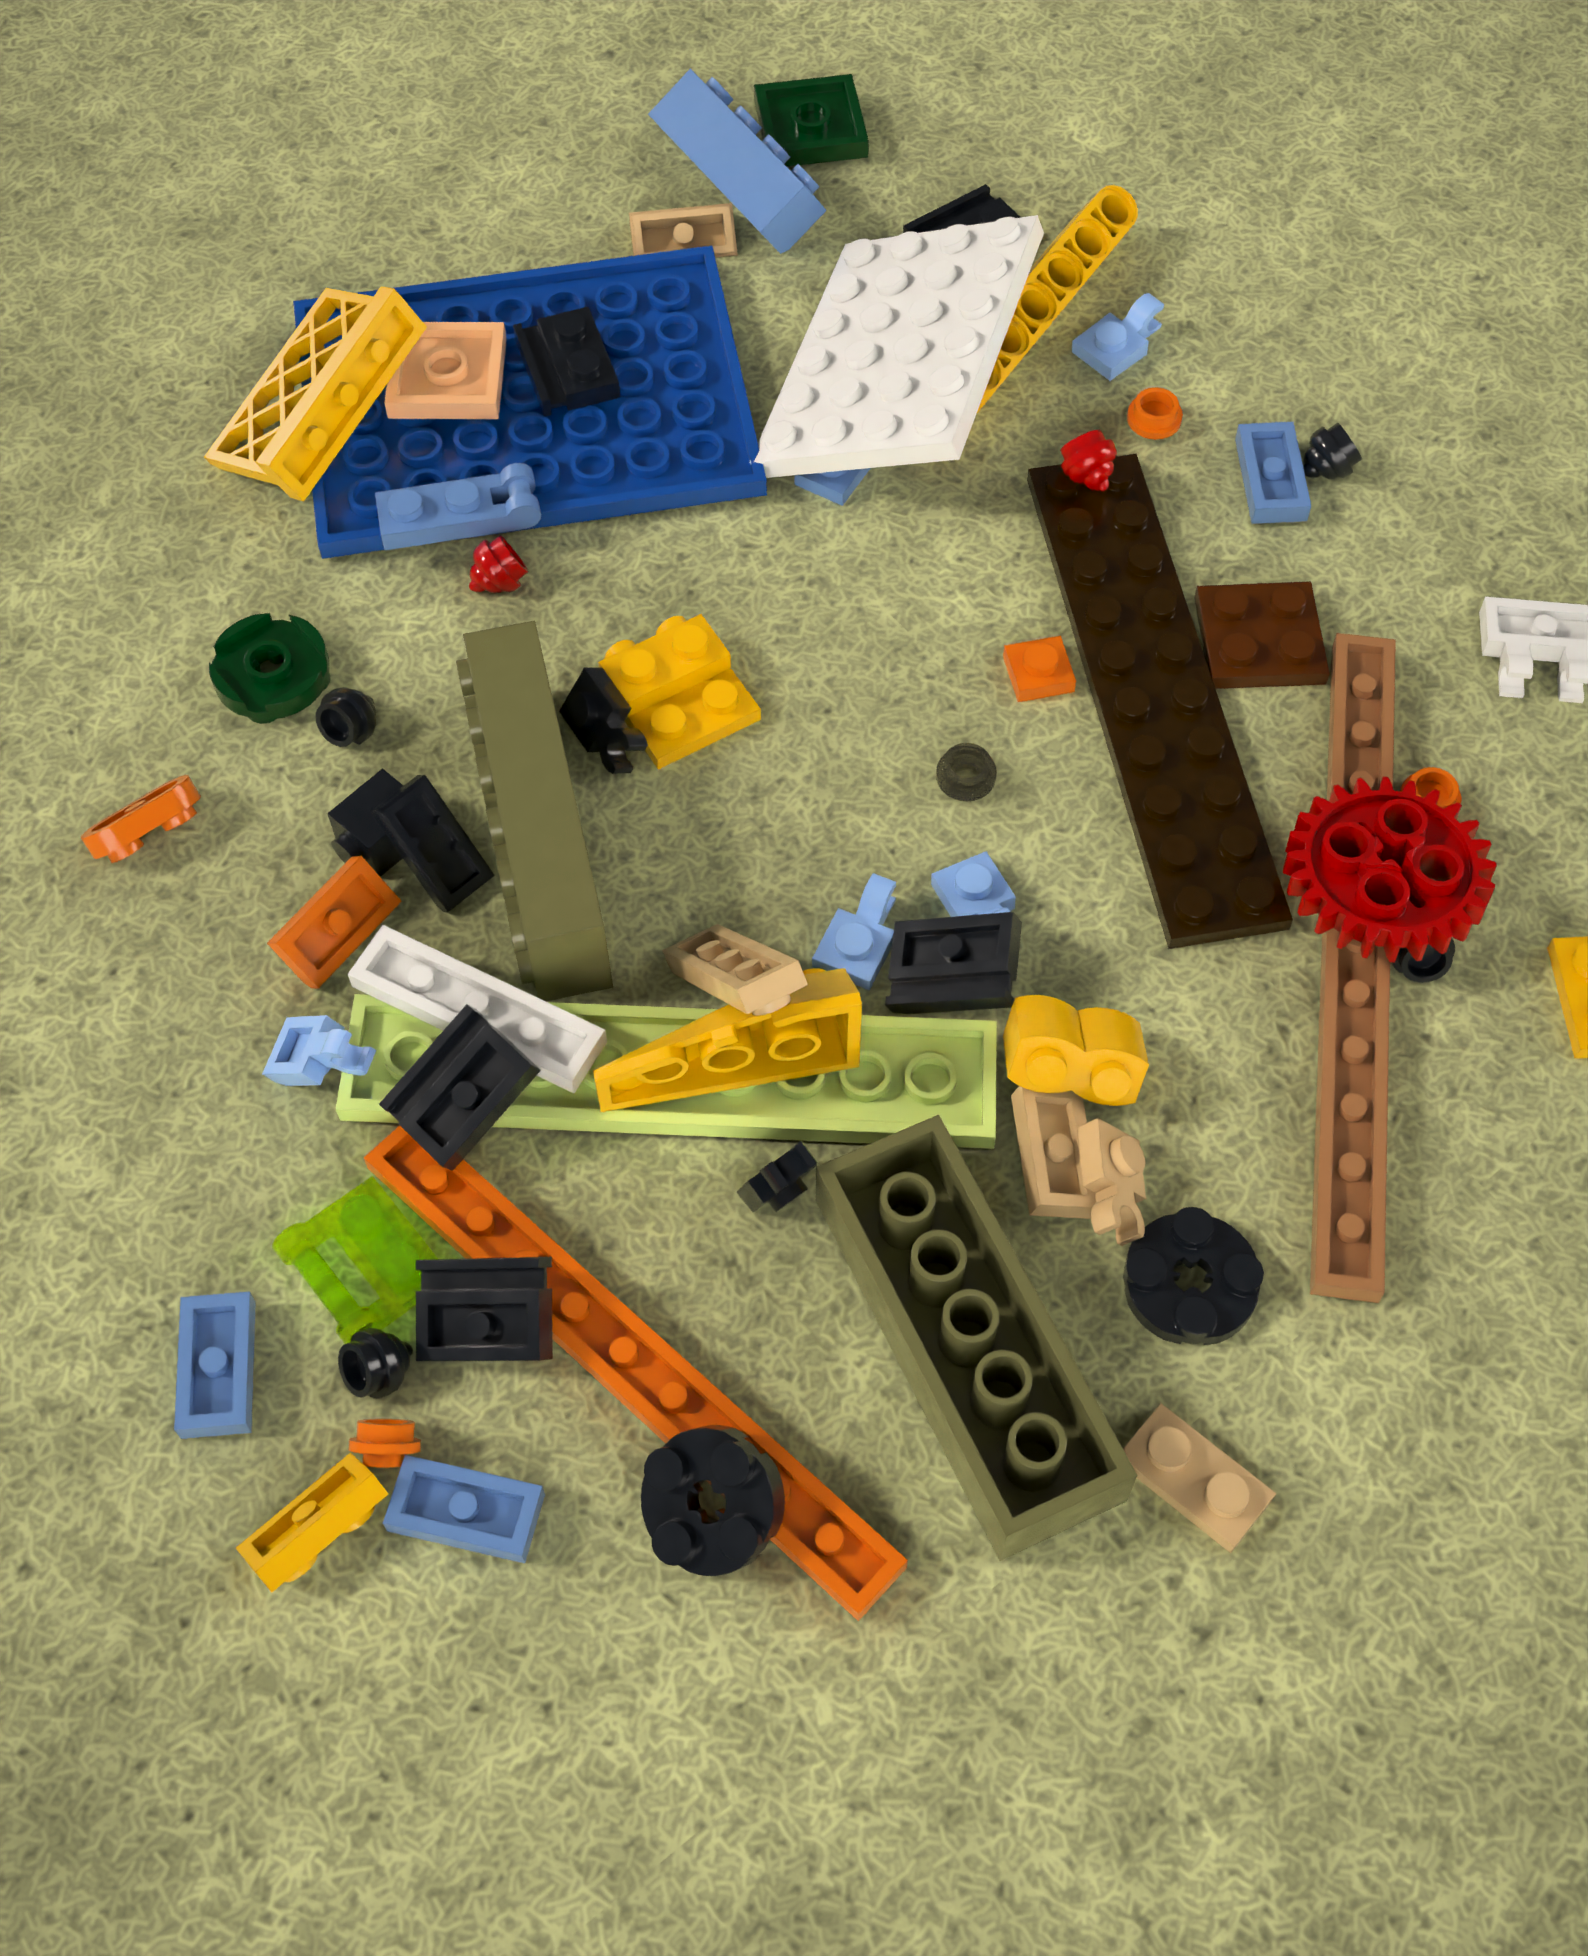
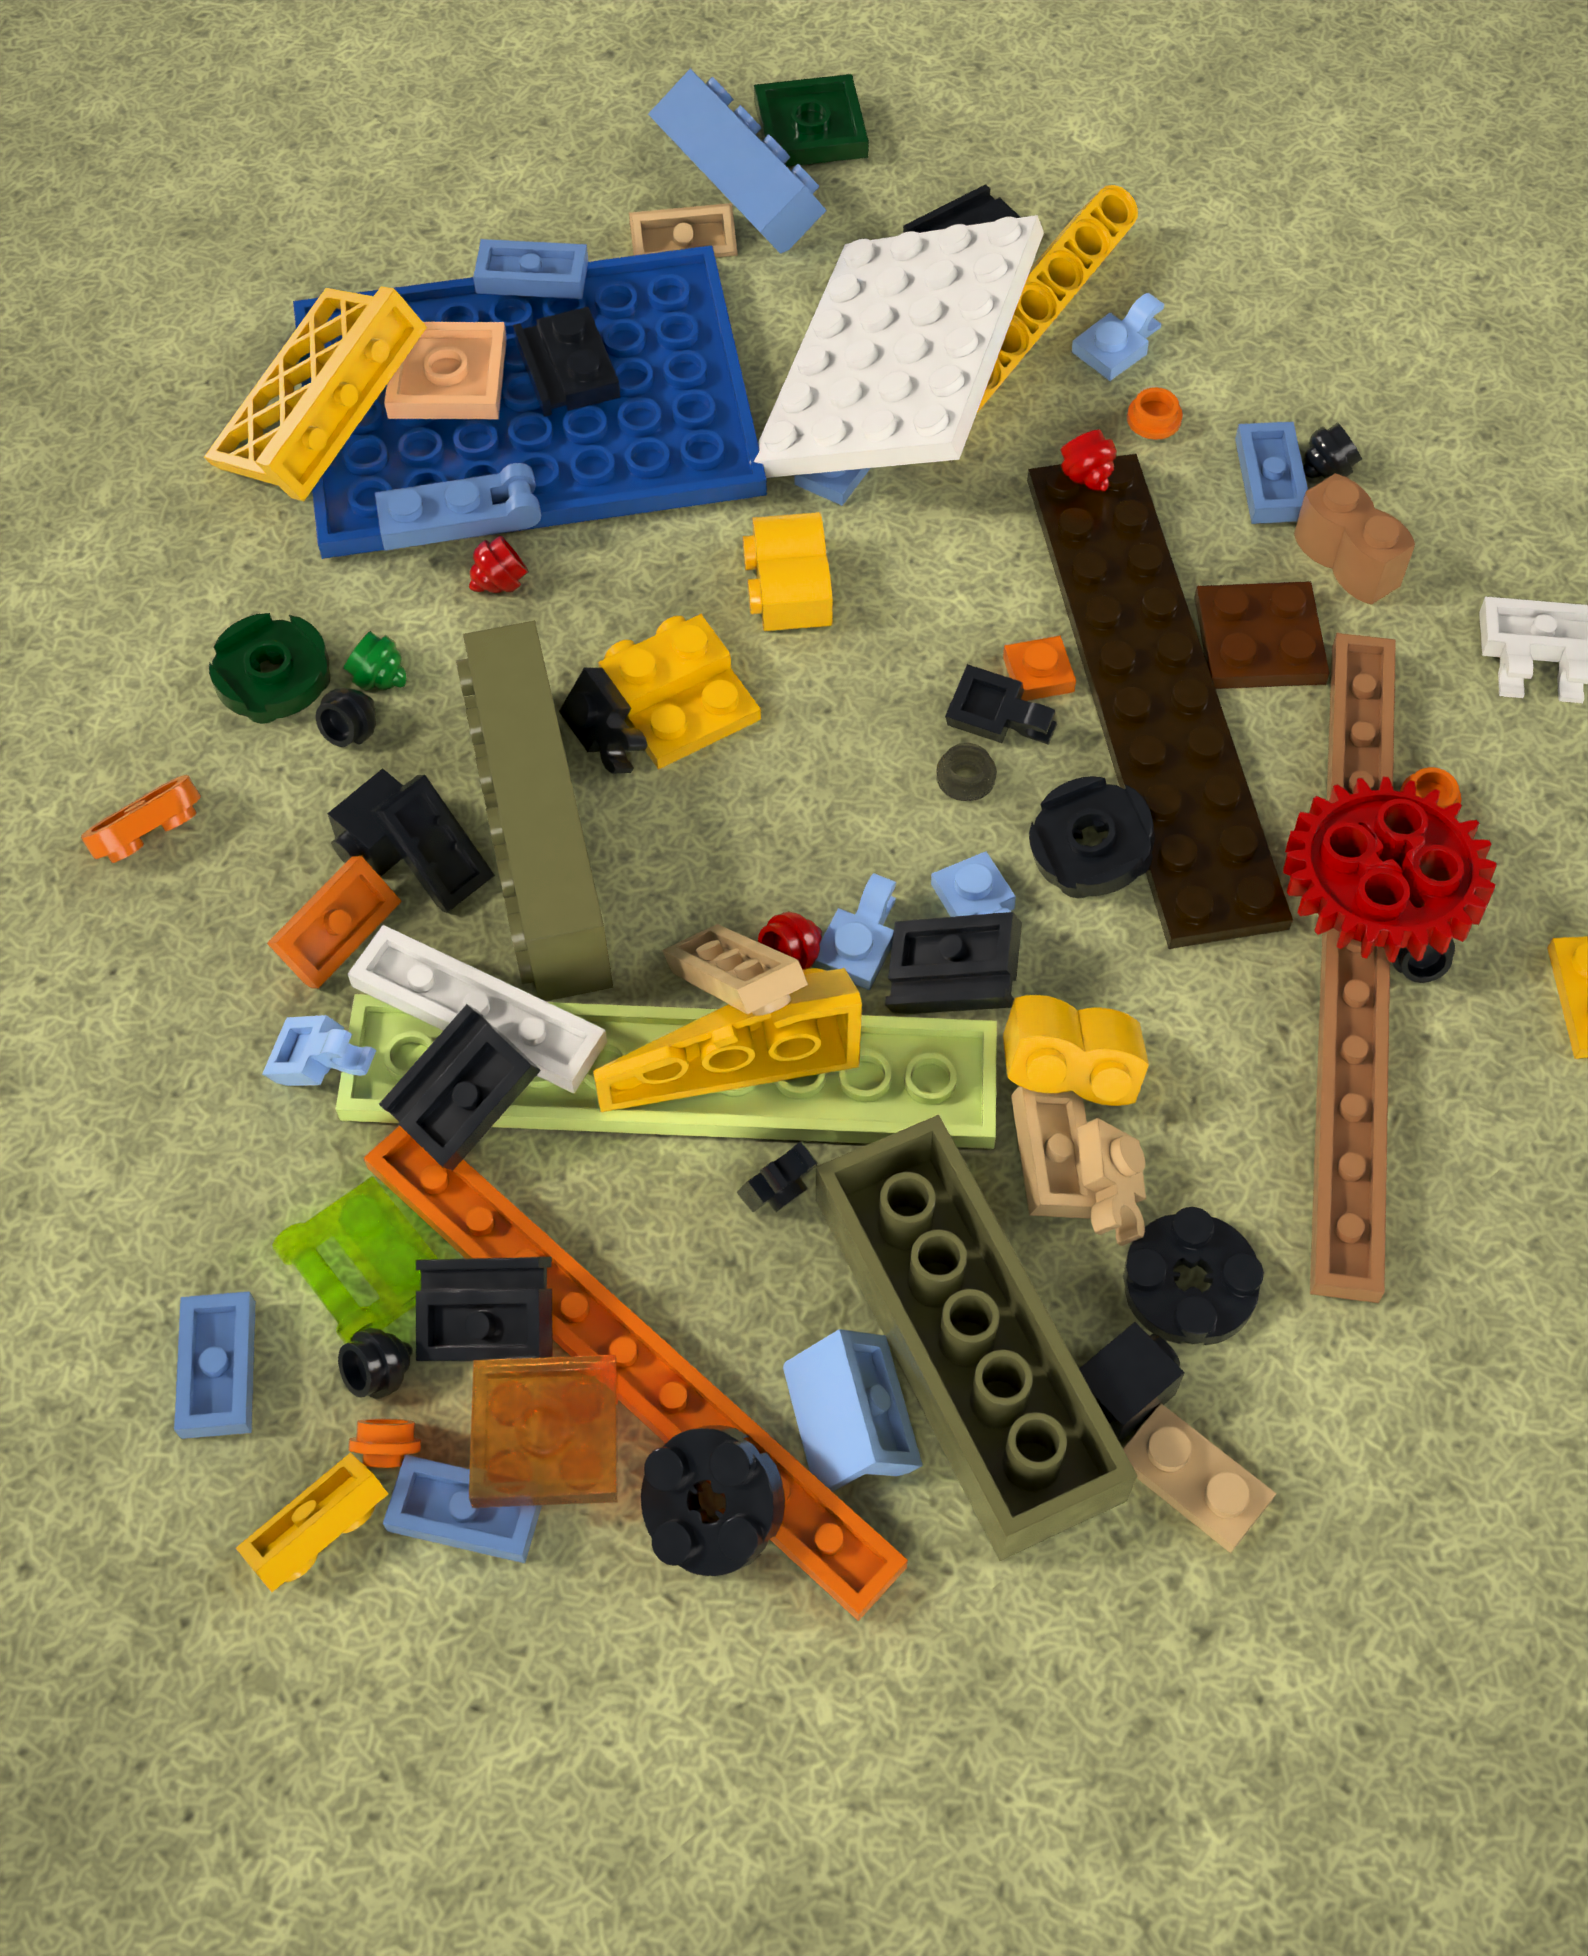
none -> green plate [343,631,406,691]
none -> clear orange plate [469,1355,618,1508]
none -> medium blue plate [473,239,588,299]
none -> yellow brick [743,512,833,631]
none -> red plate [758,911,822,970]
none -> light blue panel [783,1329,923,1492]
none -> black plate [945,664,1057,745]
none -> black plate [1029,776,1155,899]
none -> black brick [1079,1322,1185,1443]
none -> medium nougat brick [1294,473,1415,605]

